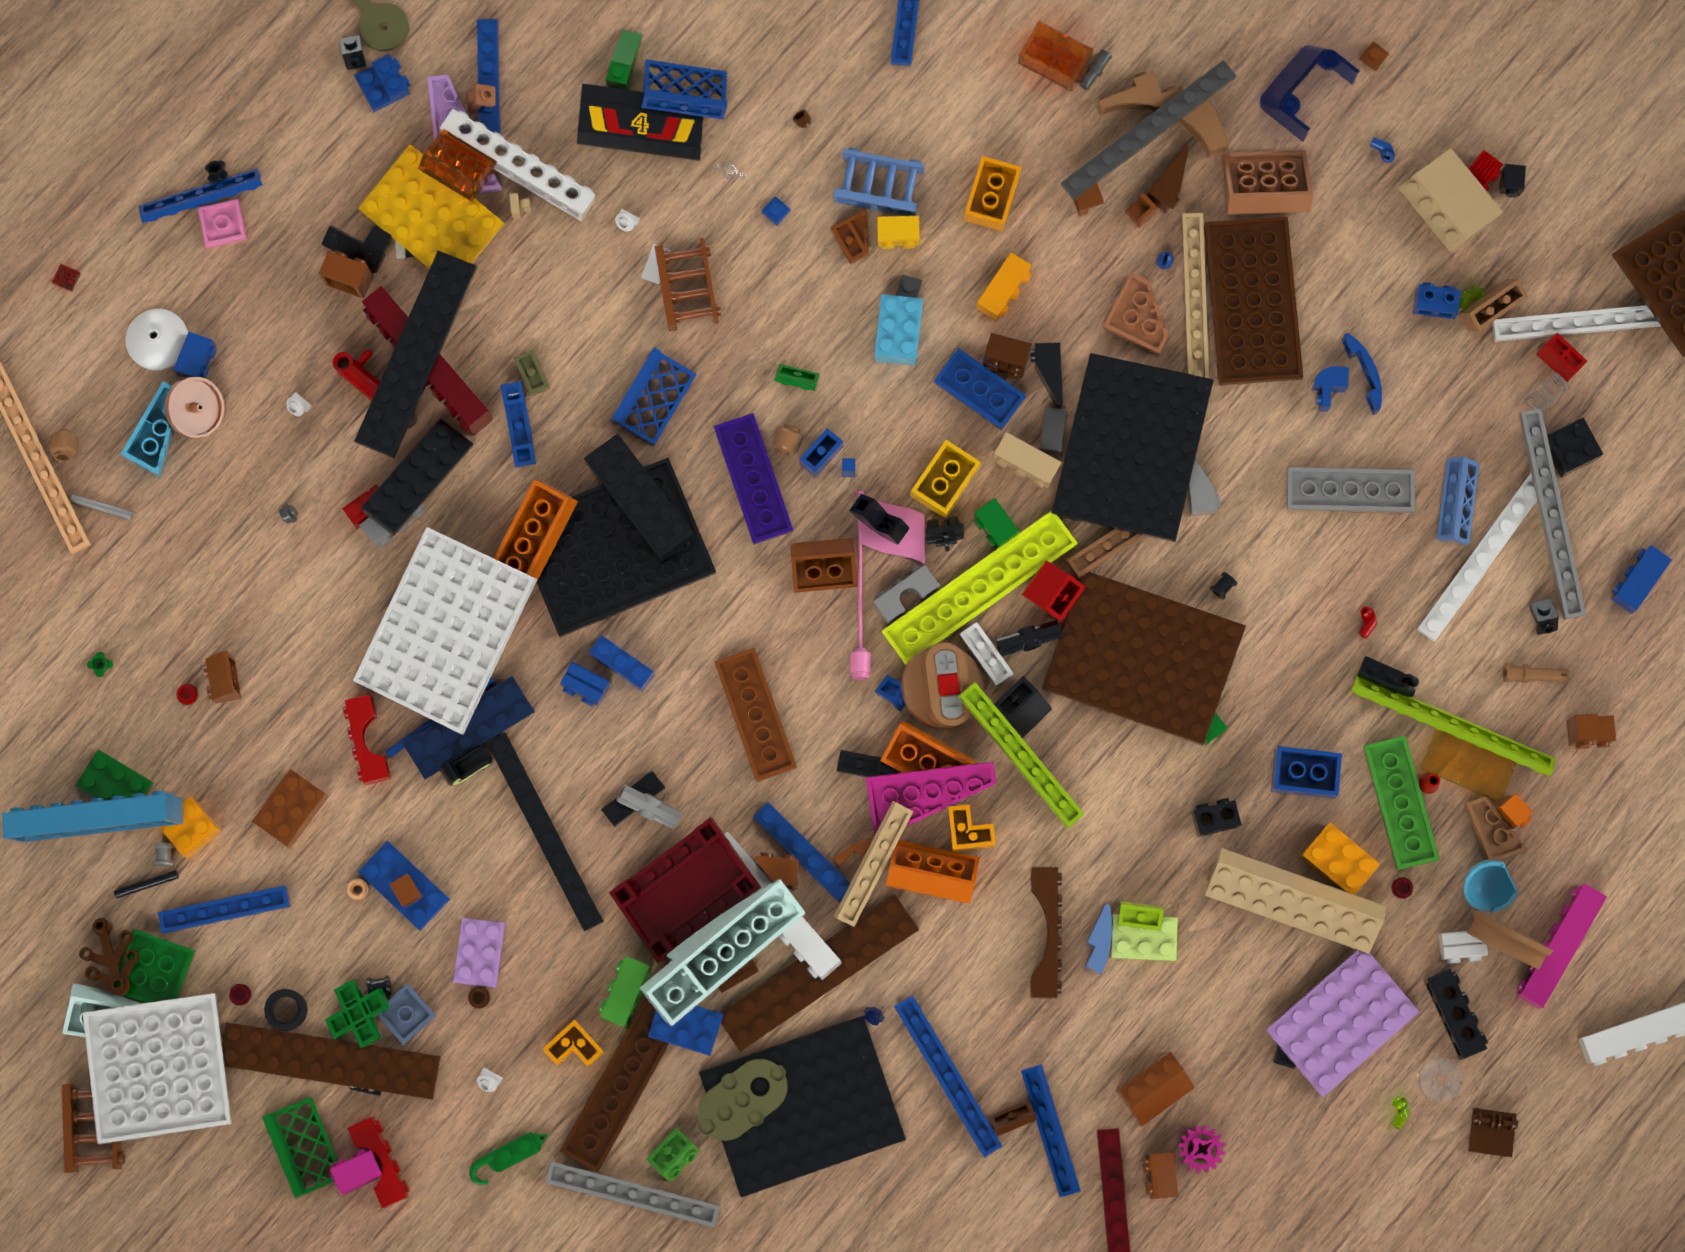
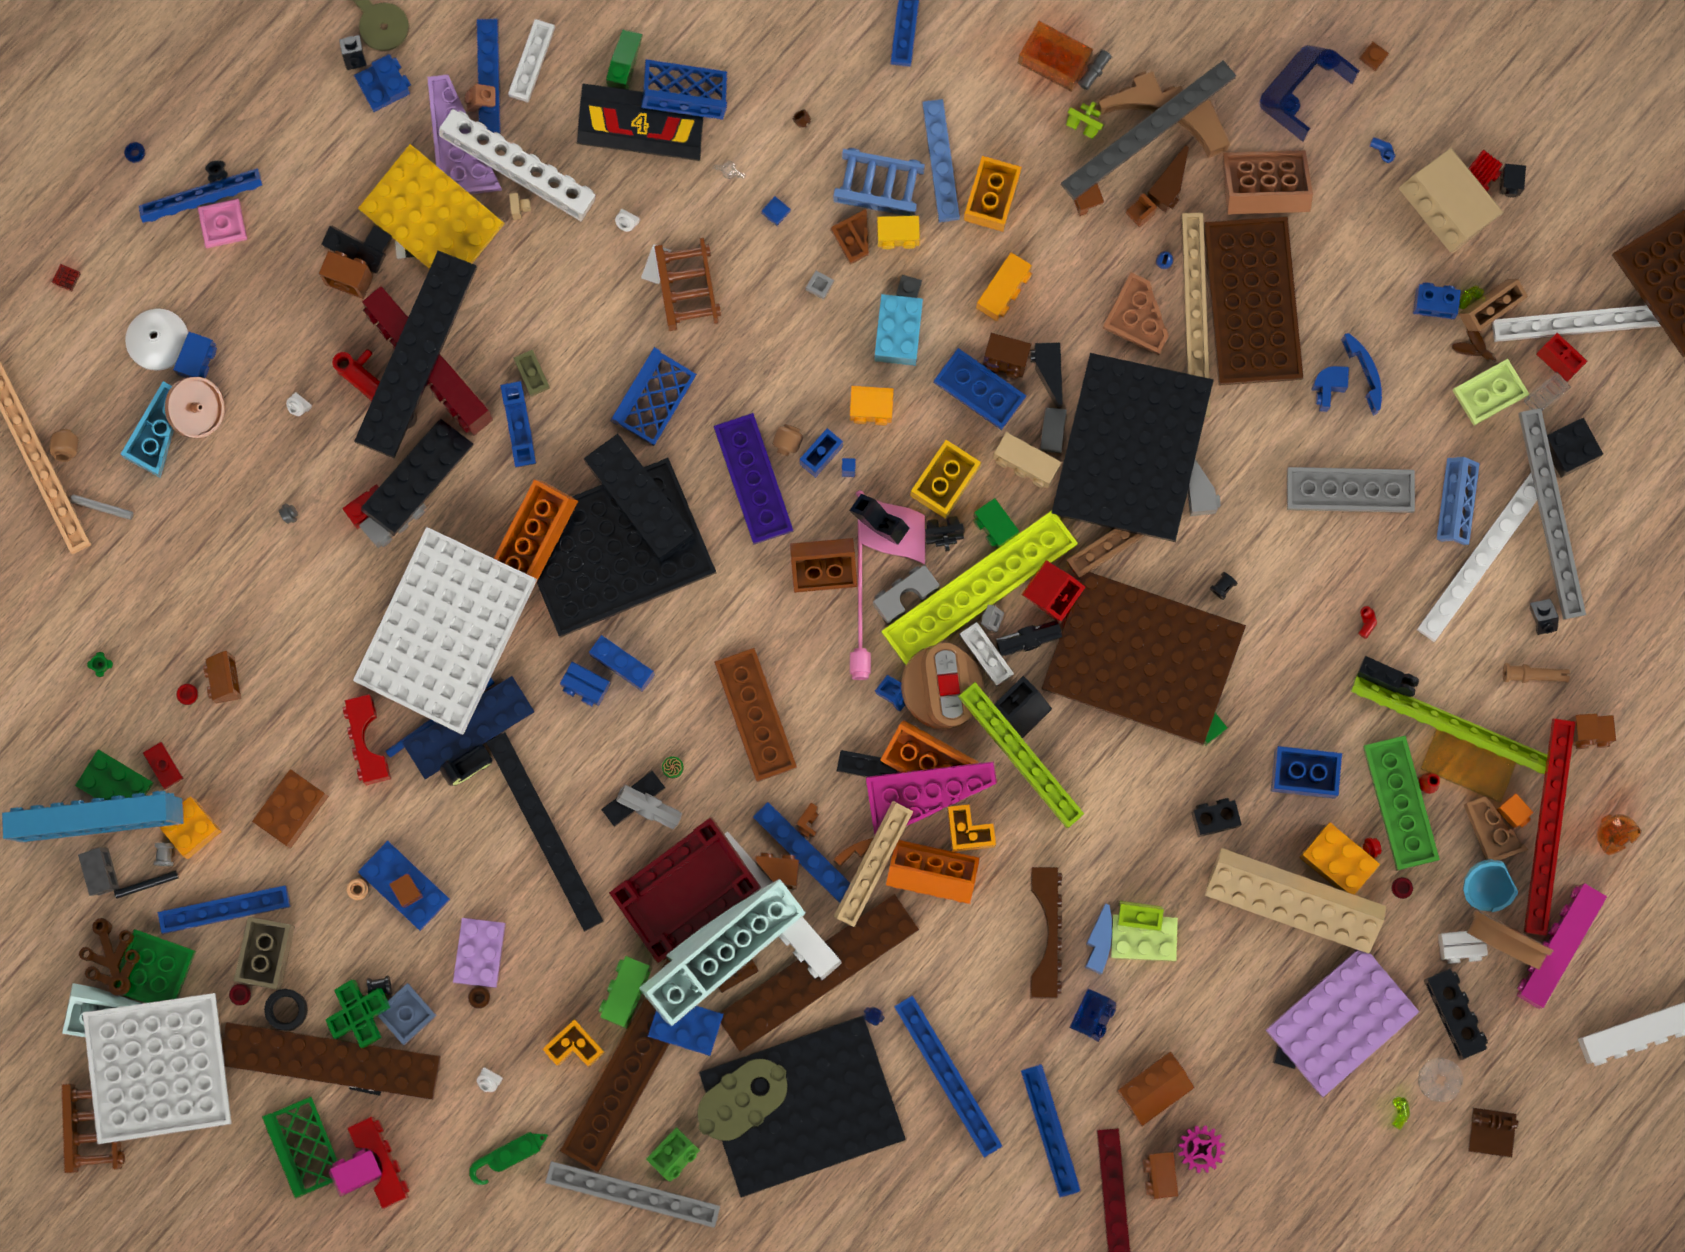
clear orange brick [418,129,497,202] -> none
green plate [774,364,820,391] -> none
reddish brown plate [988,1100,1037,1137] -> none
blue brick [1611,545,1672,614] -> none
none -> flat silver hinge [78,847,120,896]
none -> clear blue plate [124,142,146,163]
none -> red plate [143,742,184,790]
none -> dark tan brick [234,917,295,990]
none -> white plate [508,19,555,103]
none -> tile [662,756,684,779]
none -> dark orange bracket [796,803,819,838]
none -> light grey plate [806,271,834,300]
none -> light orange slope [850,386,894,425]
none -> medium blue plate [922,99,960,222]
none -> light grey plate [981,604,1004,632]
none -> lime hips [1066,102,1105,139]
none -> clear blue bracket [1069,989,1117,1042]
none -> red plate [1363,837,1382,858]
none -> reddish brown piece [1452,330,1497,362]
none -> yellowish green plate [1452,359,1529,426]
none -> red plate [1524,719,1576,936]
none -> clear orange cylinder [1596,814,1642,855]

